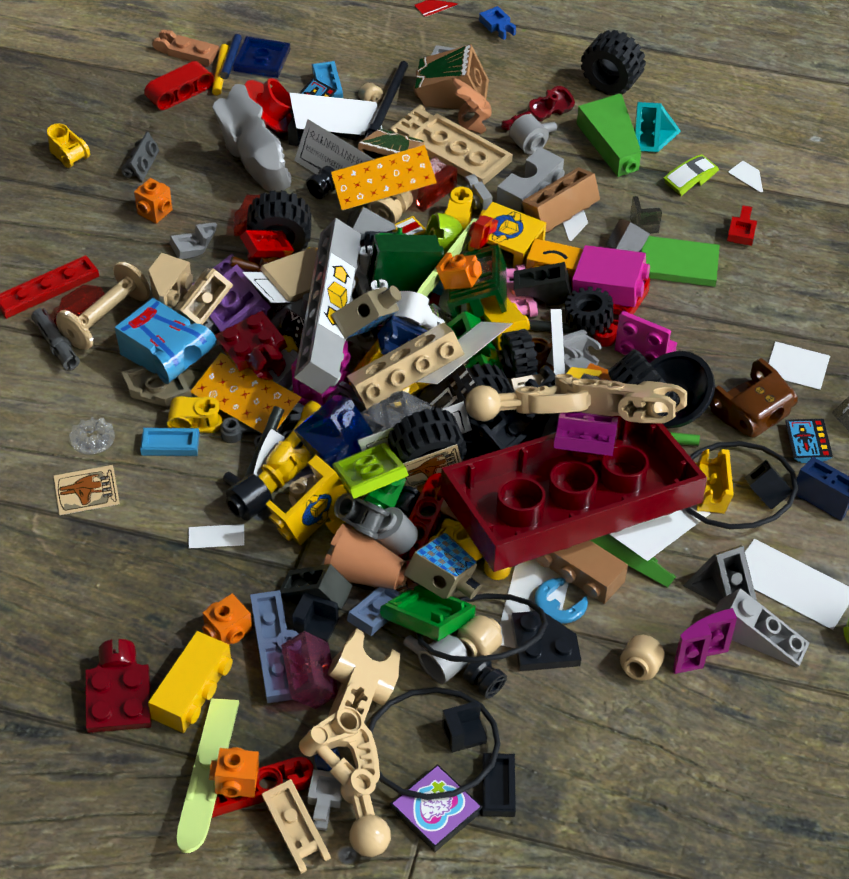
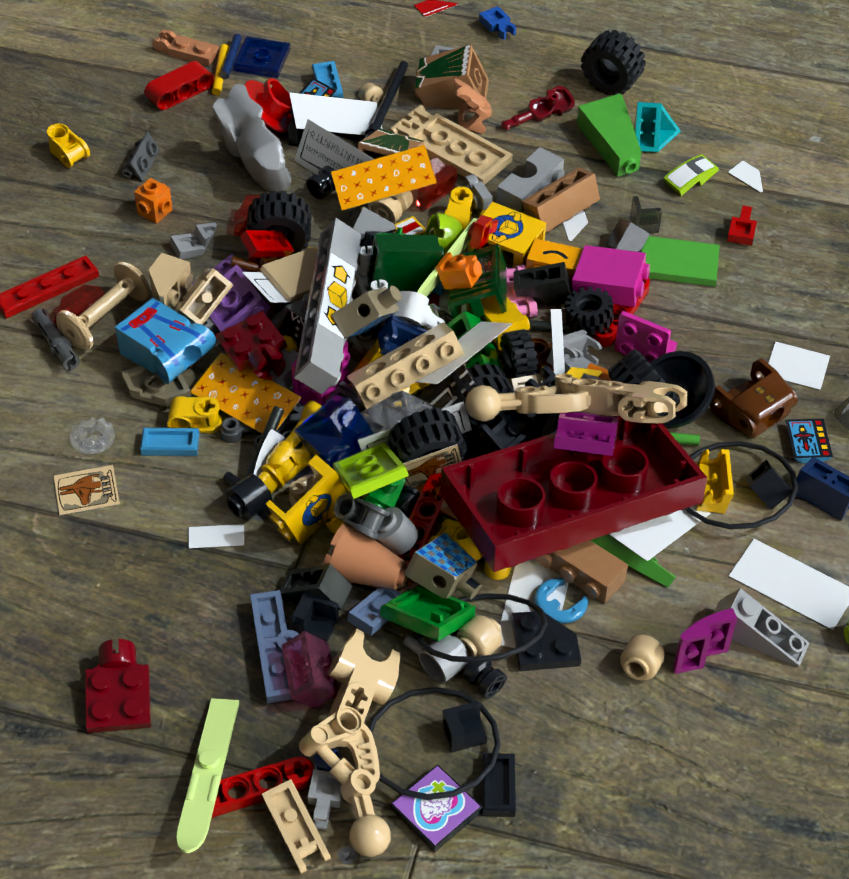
yellow brick [148,631,233,733] -> none
orange brick [202,593,252,645] -> none
orange brick [209,747,259,797] -> none
light grey piece [509,114,557,154] -> none
dark grey slope [683,545,757,604] -> none

